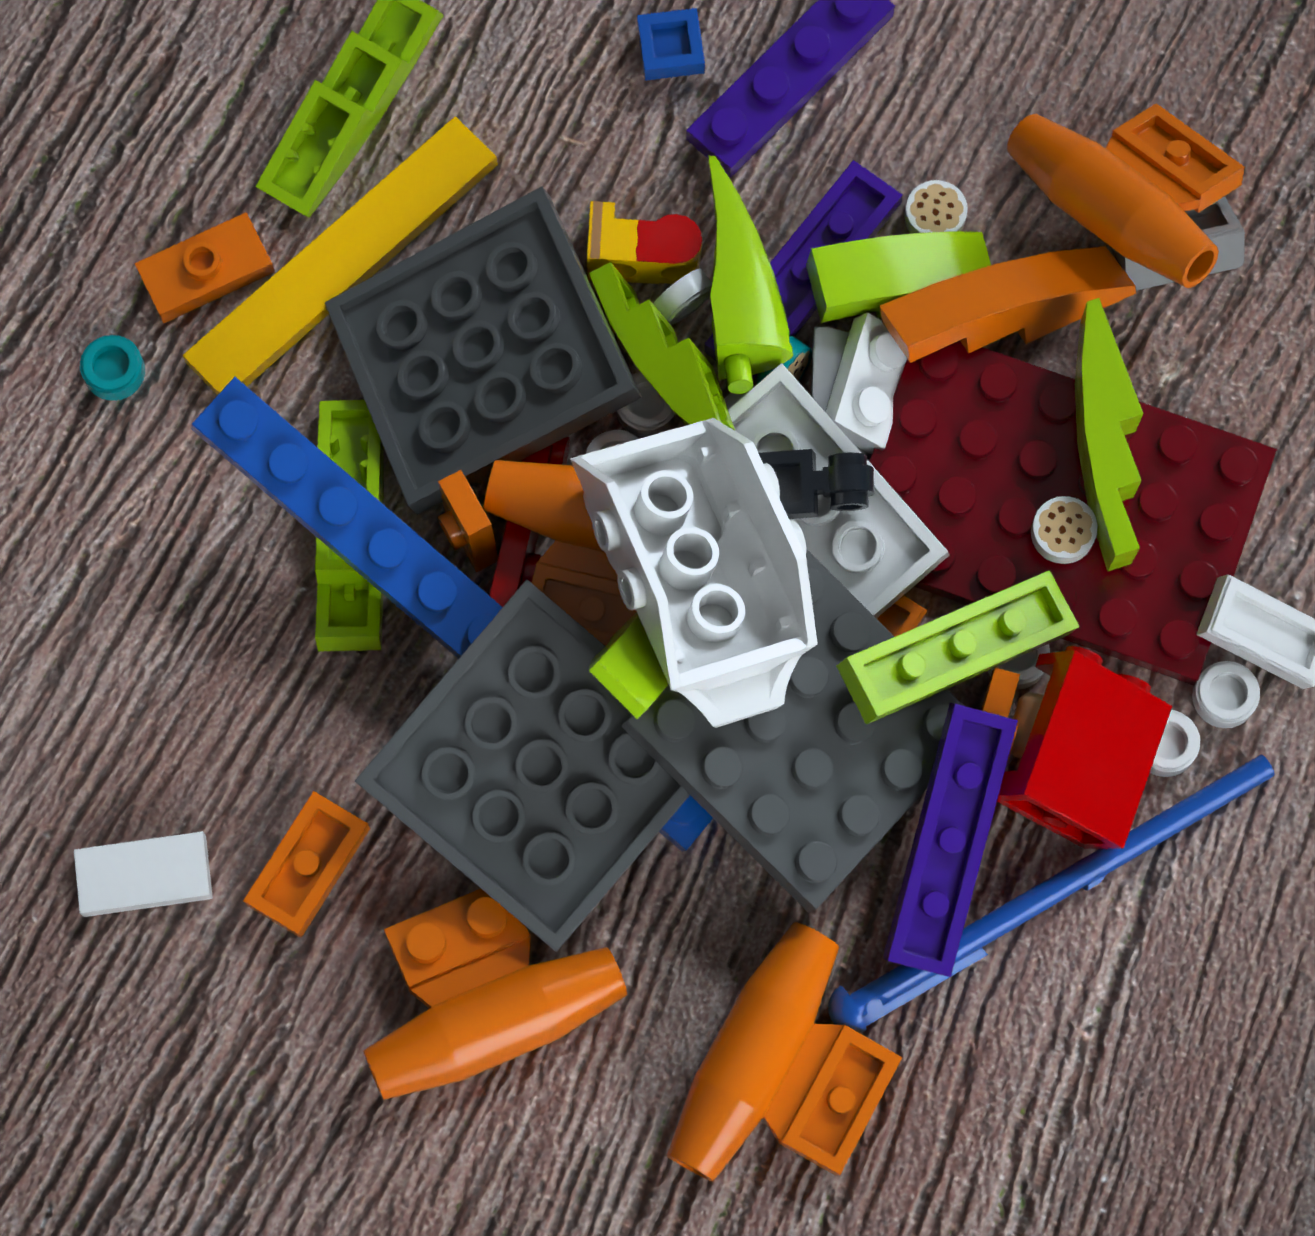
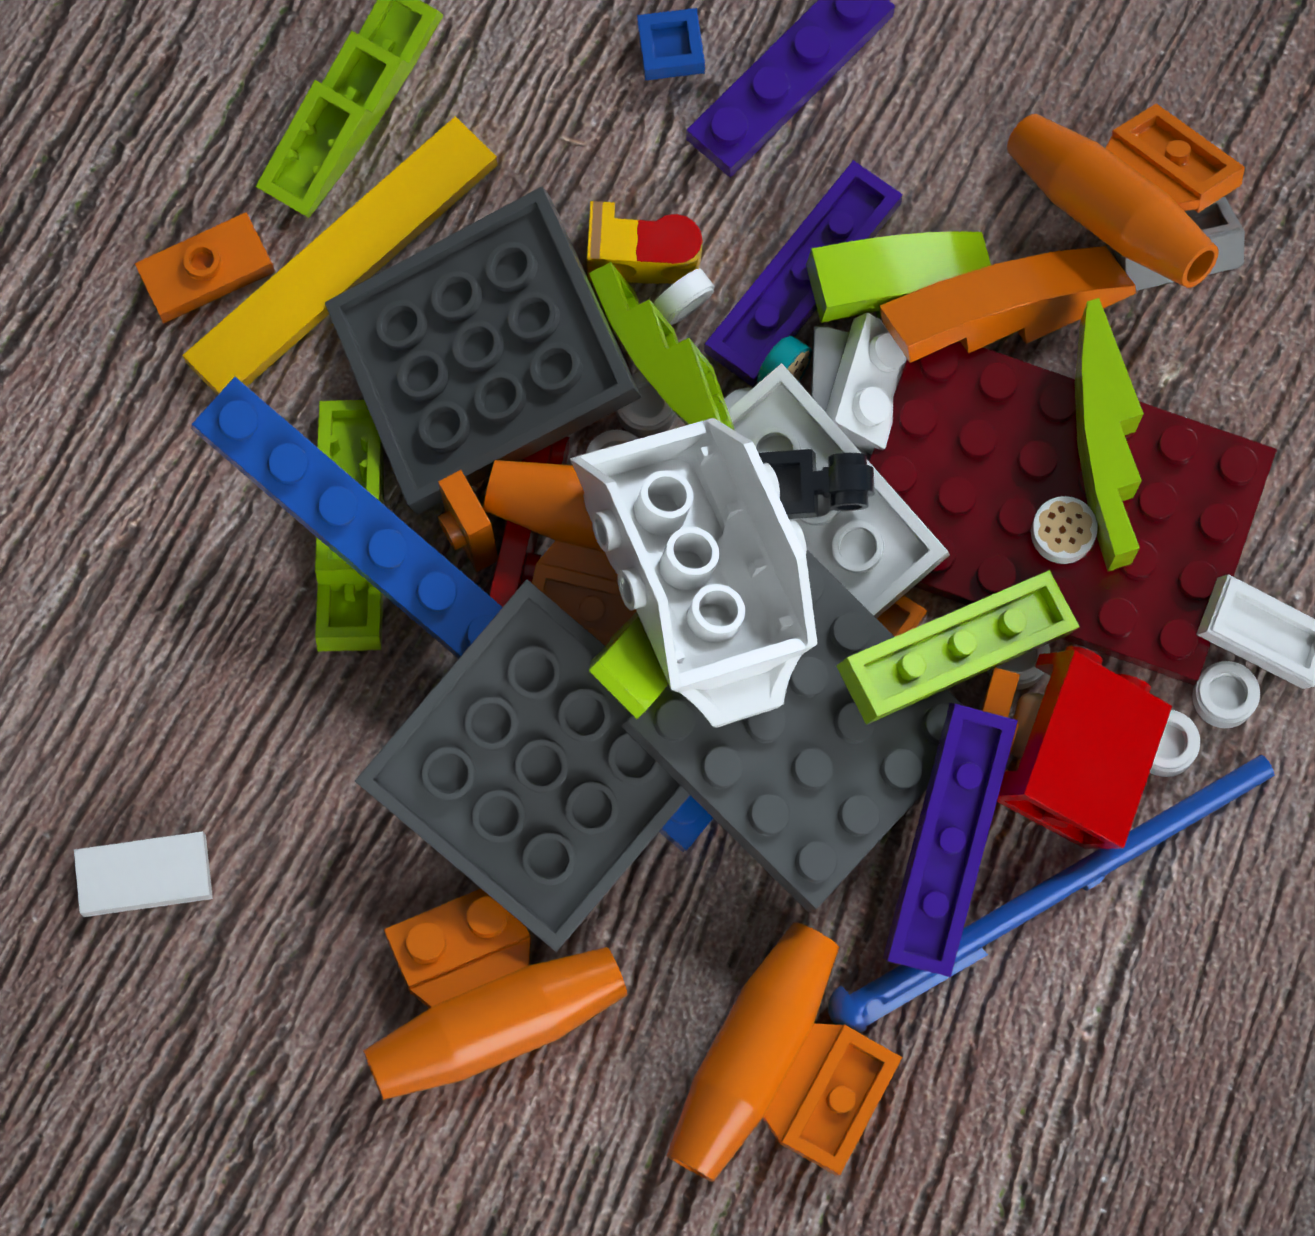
teal tile [80,335,145,401] -> none
orange plate [243,791,371,938] -> none
lime piece [708,155,793,394] -> none
tile [905,180,967,234] -> none

